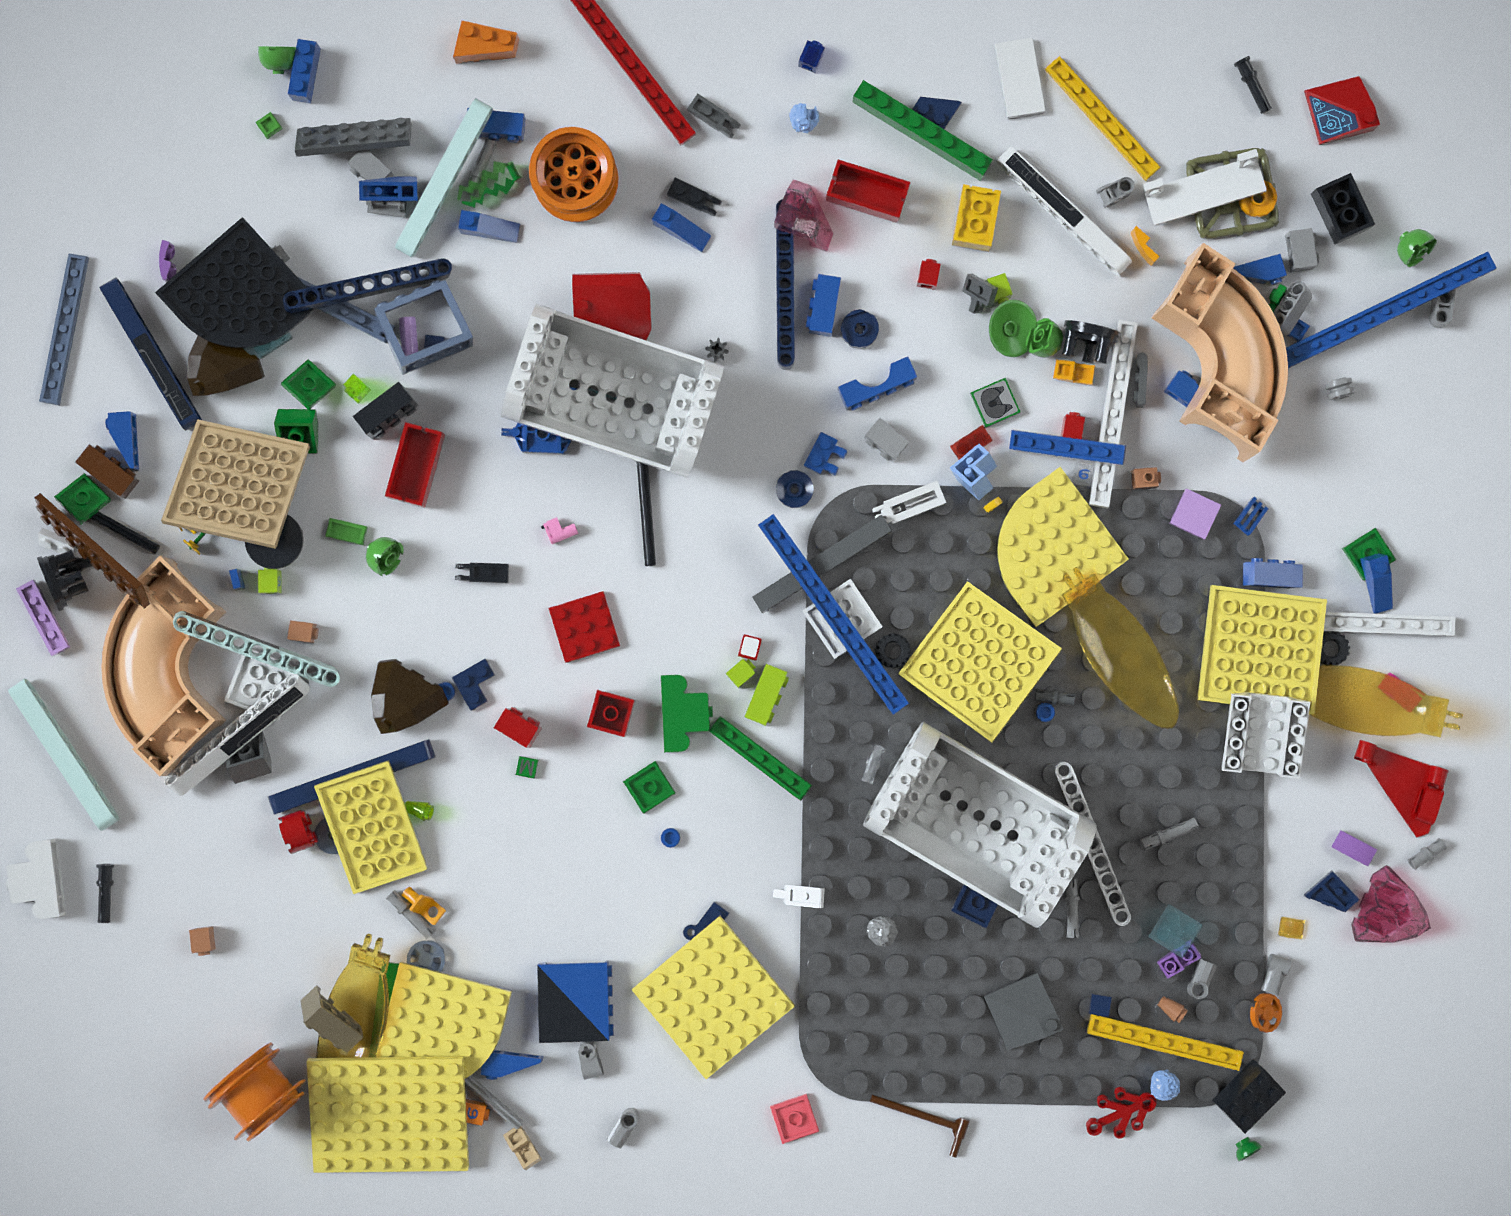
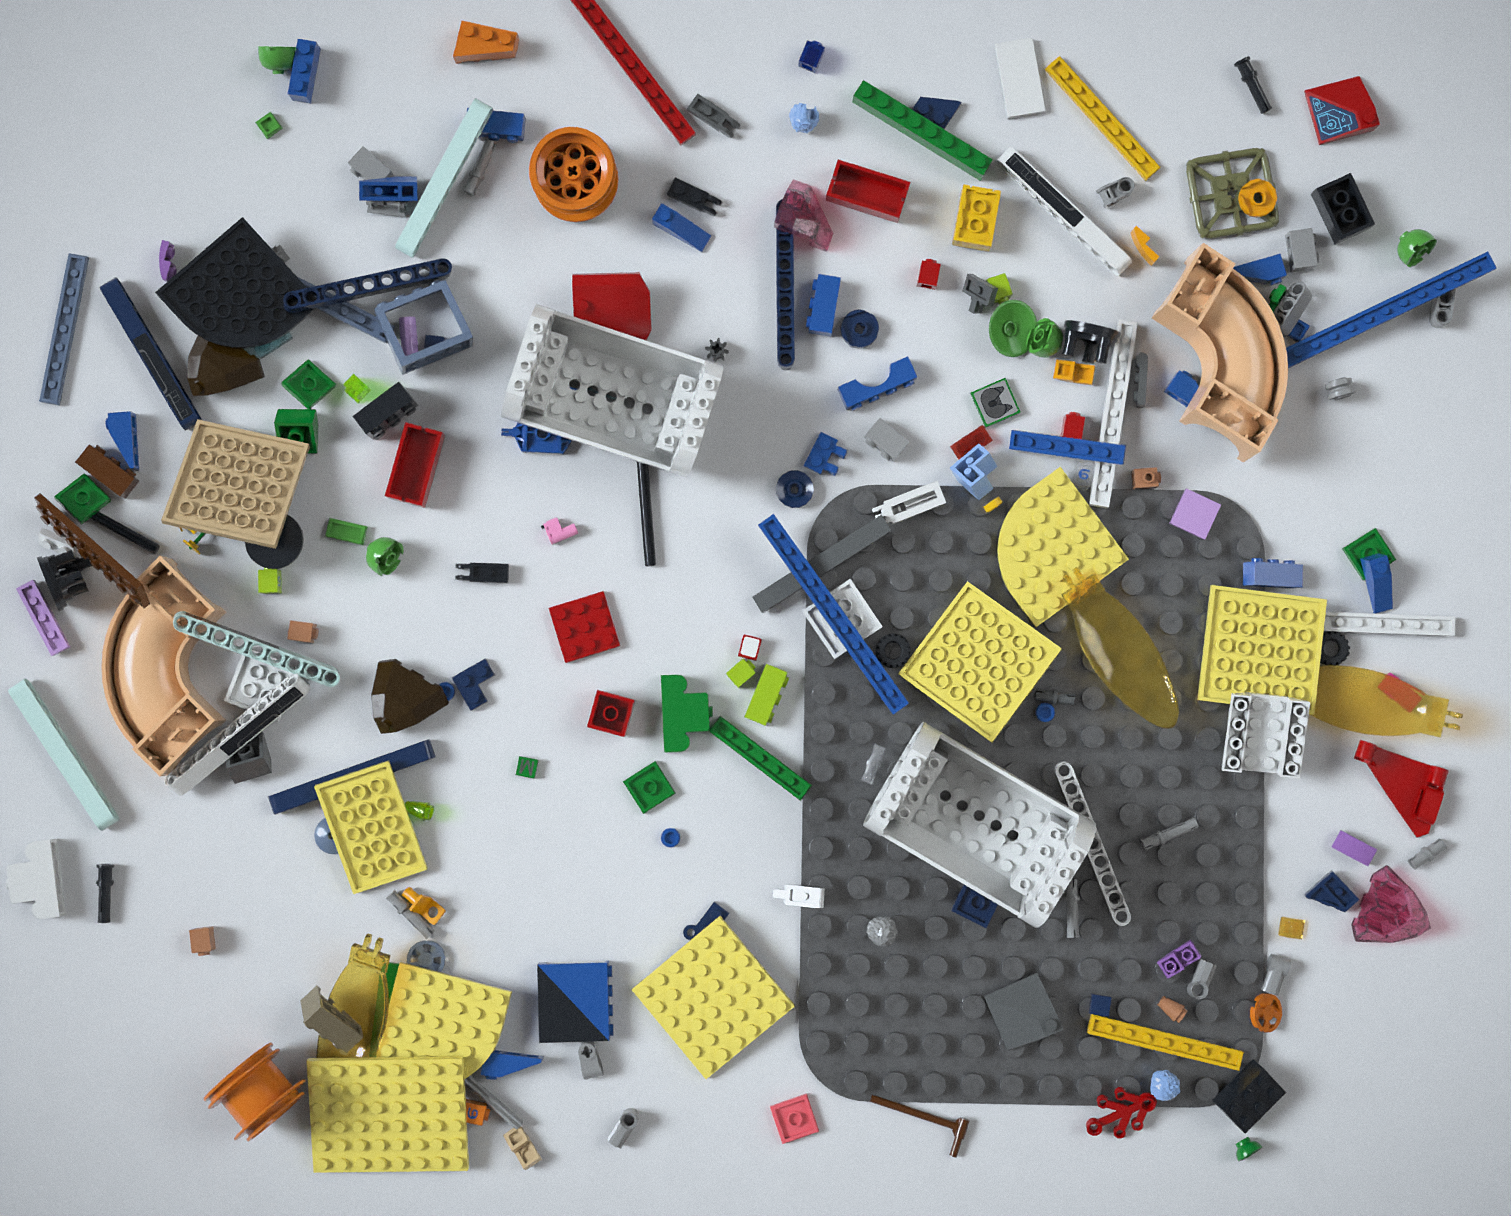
blue tile [229,569,245,590] -> none
red brick [278,810,318,854] -> none
dark grey plate [295,117,412,157] -> none
piece [457,161,522,208] -> none
slope [458,210,520,243] -> none
red brick [493,707,542,748] -> none
white bracket [1143,149,1266,226] -> none
clear light blue plate [1148,904,1203,959] -> none
blue tile [1233,497,1268,536] -> none

